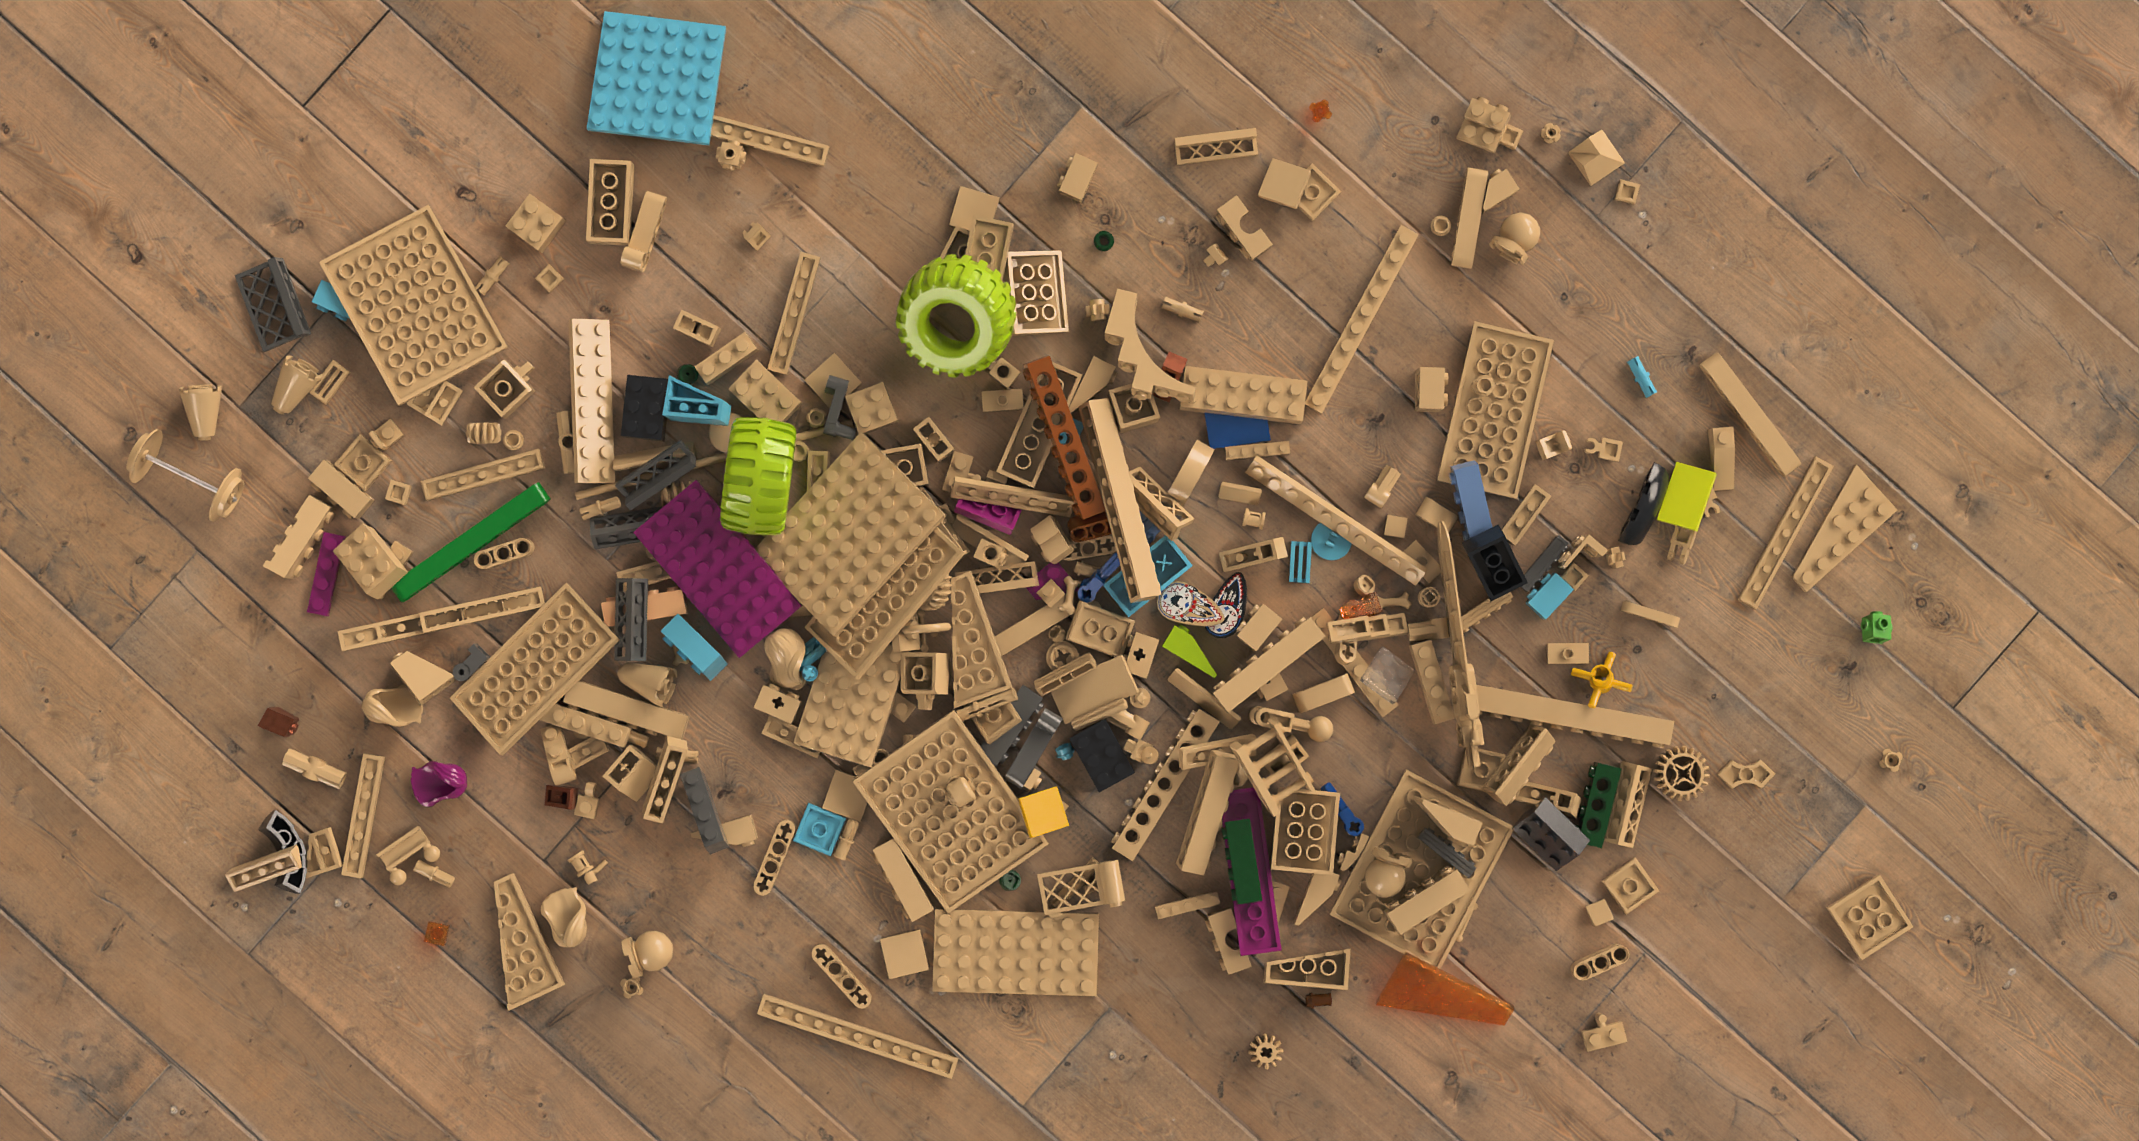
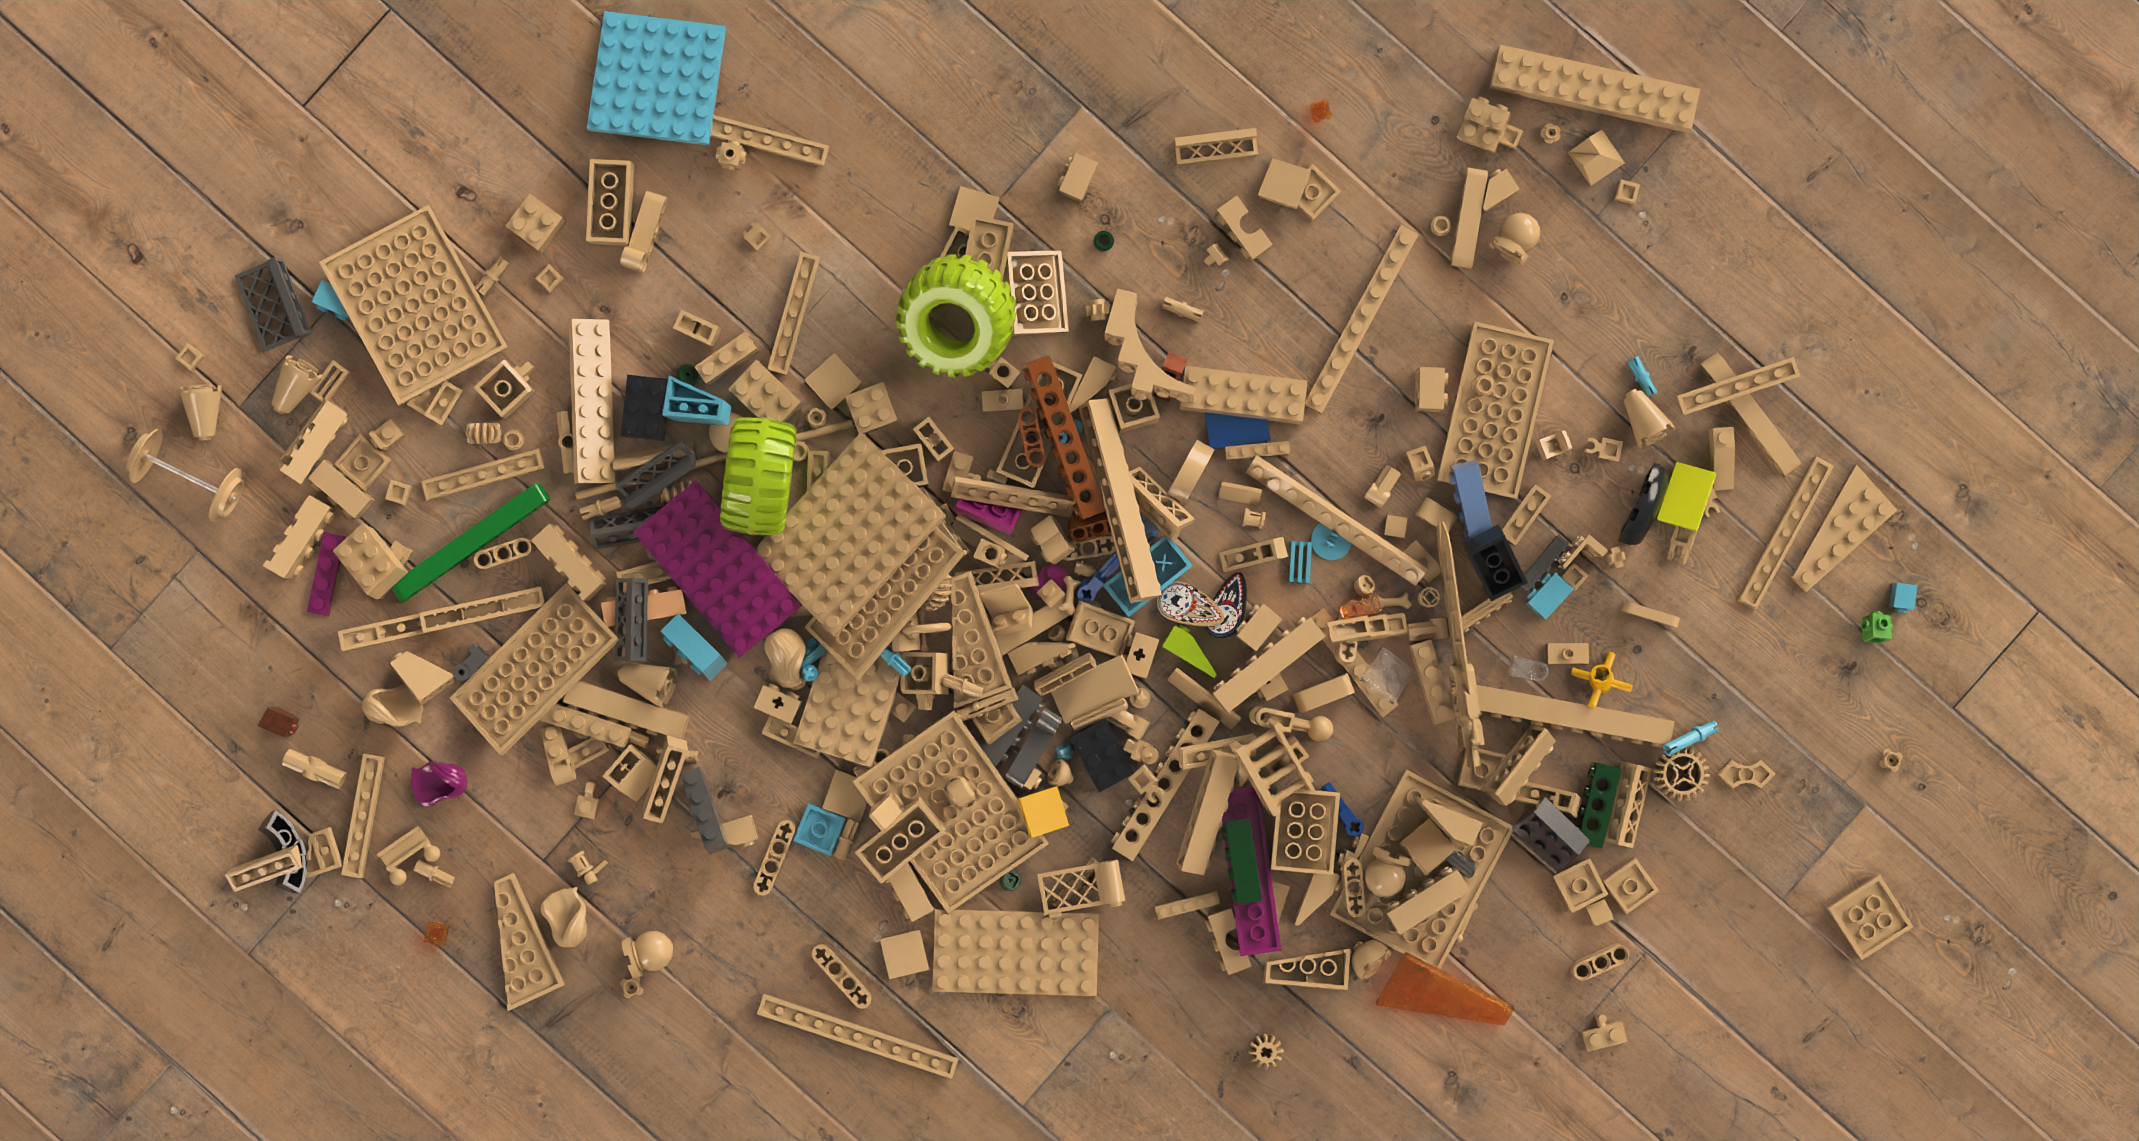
copper slope [544,785,578,810] -> none
dark grey beam [823,375,857,441] -> none
reddish brown pin [1305,992,1332,1009] -> none
none -> tan tile [175,343,205,372]
none -> tan wedge [277,397,348,484]
none -> tan wedge [531,524,607,601]
none -> tan brick [855,796,946,884]
none -> tan slope [869,793,903,831]
none -> medium azure axle [880,646,911,677]
none -> tan axle [943,674,984,700]
none -> tan bracket [979,584,1033,637]
none -> tan slope [1007,642,1076,676]
none -> dark orange beam [1018,408,1045,468]
none -> tan brick [1047,759,1074,787]
none -> tan plate [1128,765,1165,803]
none -> tan beam [1342,857,1365,917]
none -> tan cylinder [1351,940,1391,980]
none -> tan tile [1399,818,1456,875]
none -> tan bracket [1406,446,1435,481]
none -> tan brick [1488,45,1700,133]
none -> clear piece [1507,655,1549,681]
none -> tan plate [1552,857,1609,913]
none -> tan cone [1624,389,1675,448]
none -> medium azure pin [1663,720,1719,756]
none -> tan plate [1675,357,1800,416]
none -> medium azure brick [1888,583,1918,614]

